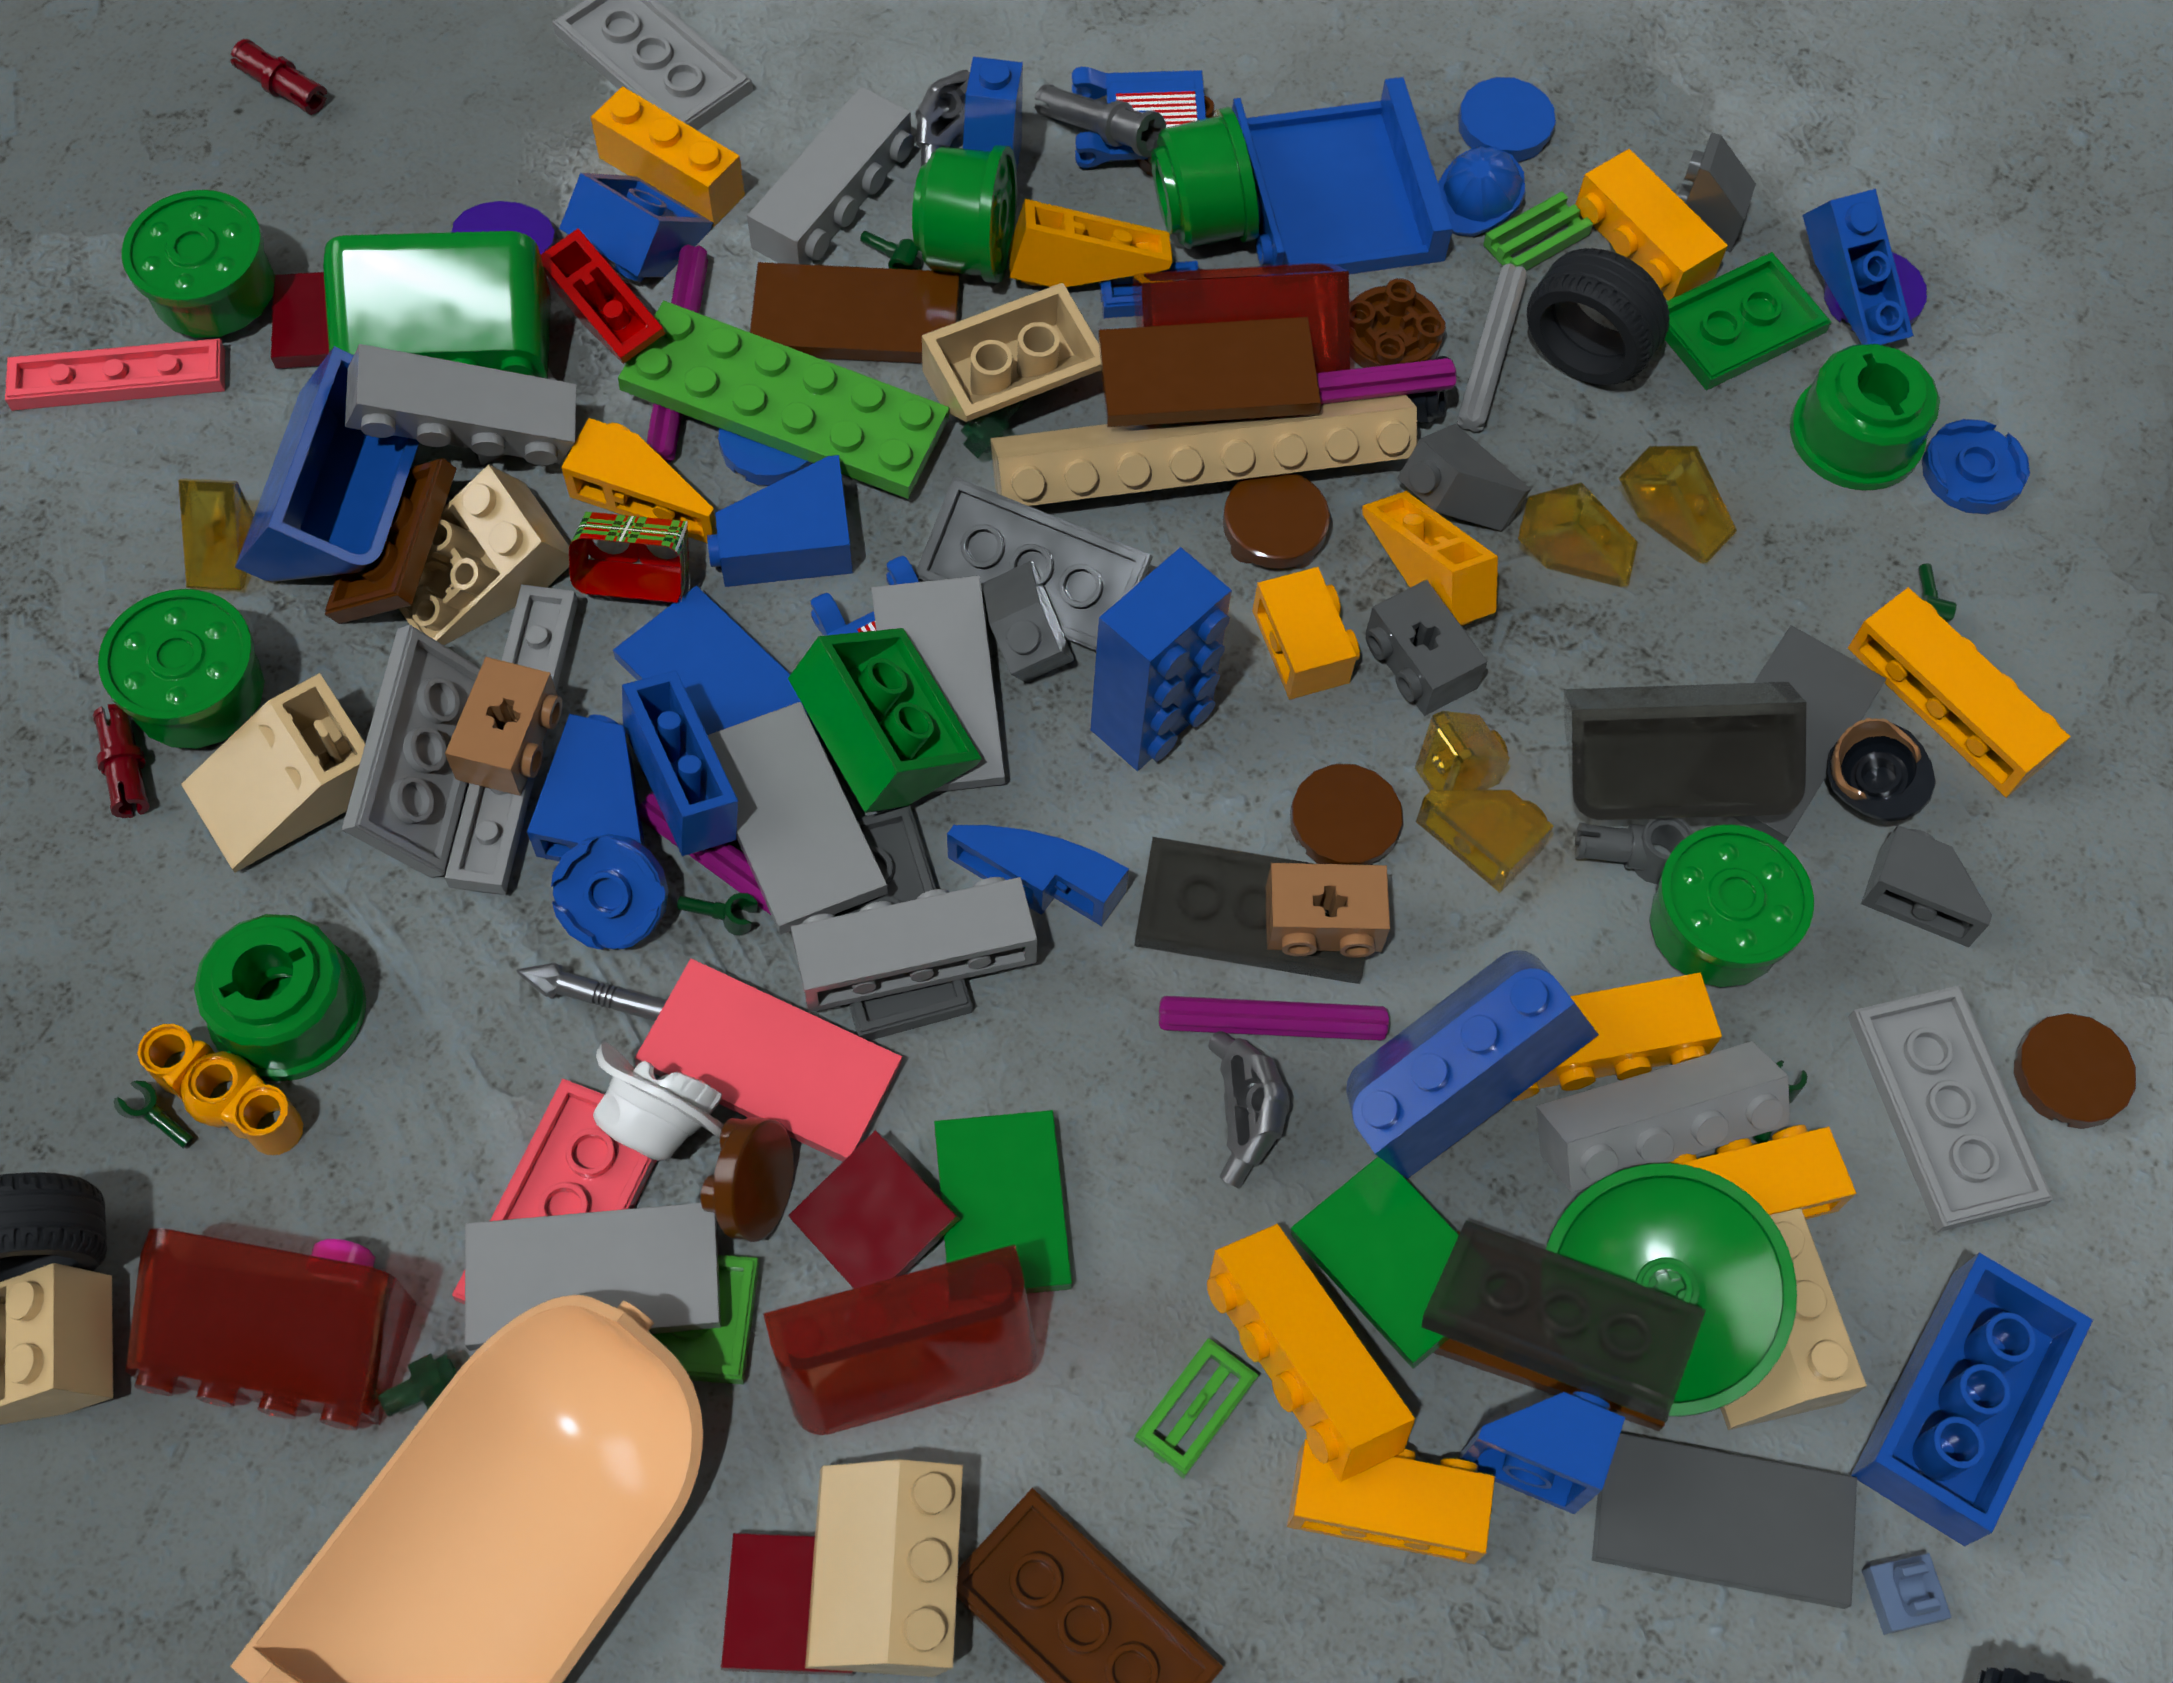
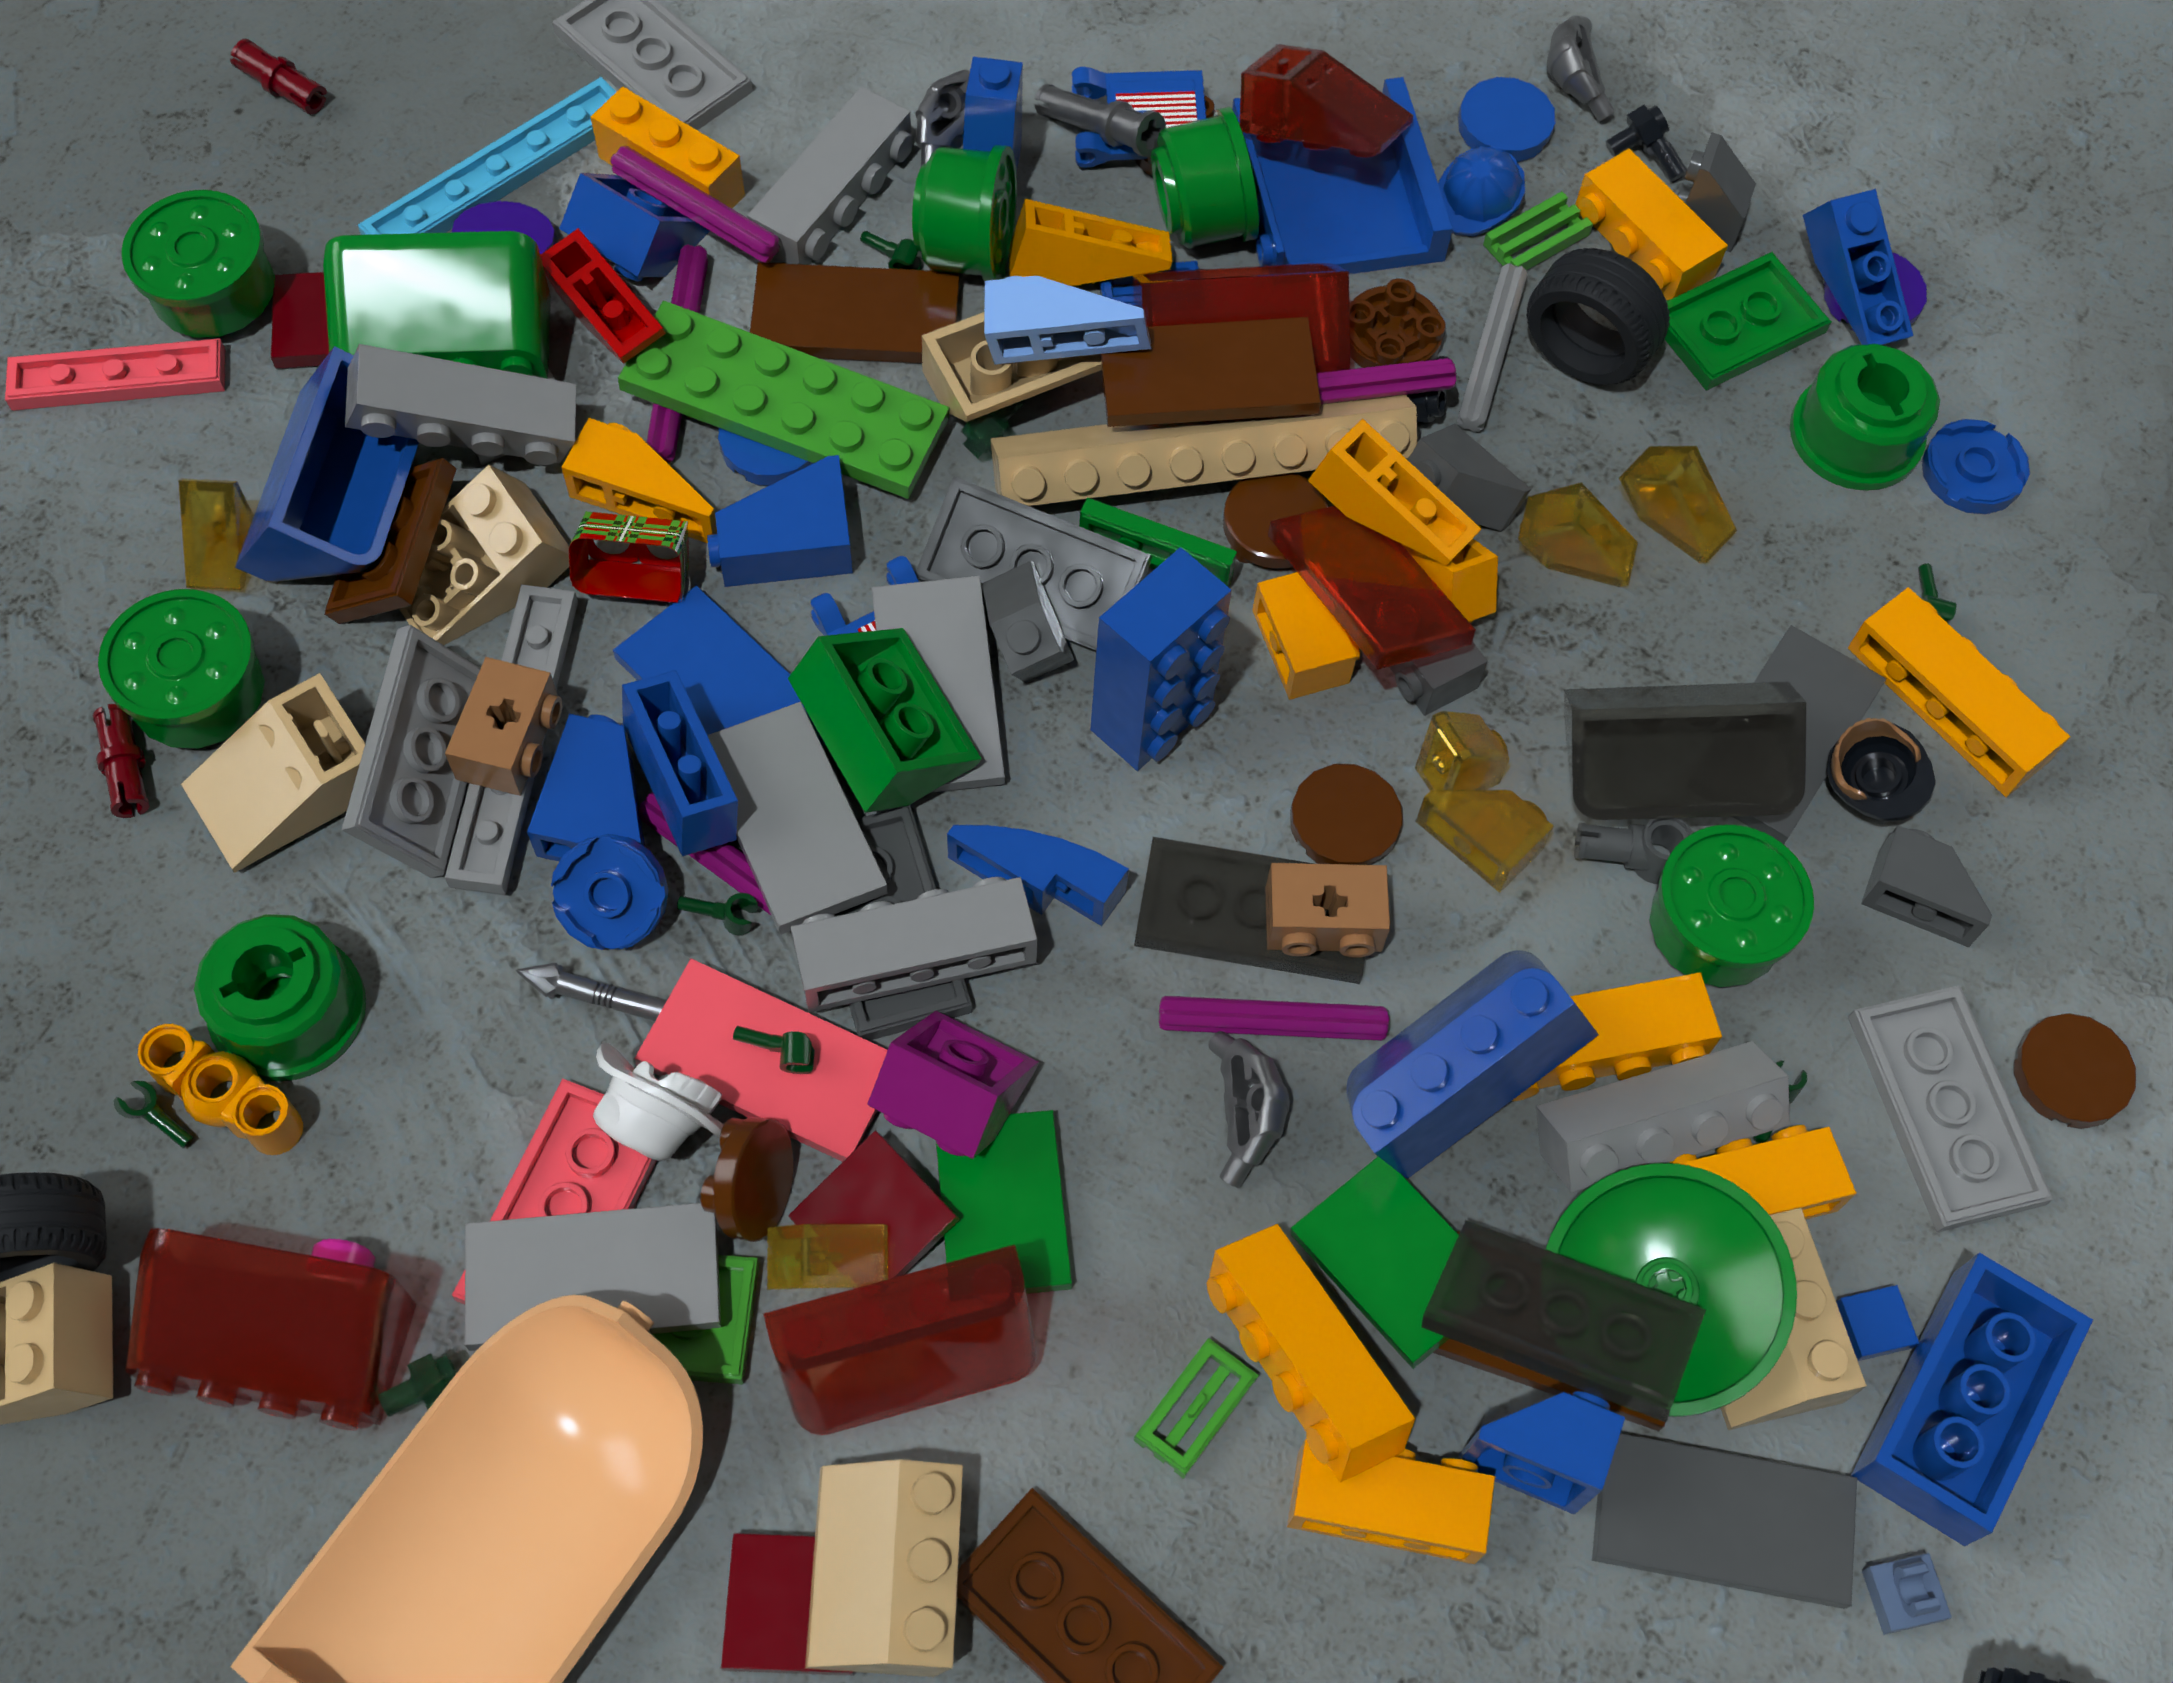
none -> medium azure tile [358,77,616,235]
none -> magenta axle [610,146,780,263]
none -> dark green hand [733,1026,815,1074]
none -> clear yellow slope [767,1224,888,1290]
none -> magenta slope [867,1010,1038,1159]
none -> light blue slope [984,276,1151,365]
none -> green tile [1079,498,1237,587]
none -> clear red slope [1240,44,1413,157]
none -> clear red tile [1268,506,1476,670]
none -> light orange slope [1308,418,1481,566]
none -> flat silver piece [1547,15,1615,122]
none -> black piece [1606,104,1687,182]
none -> blue tile [1836,1285,1919,1361]

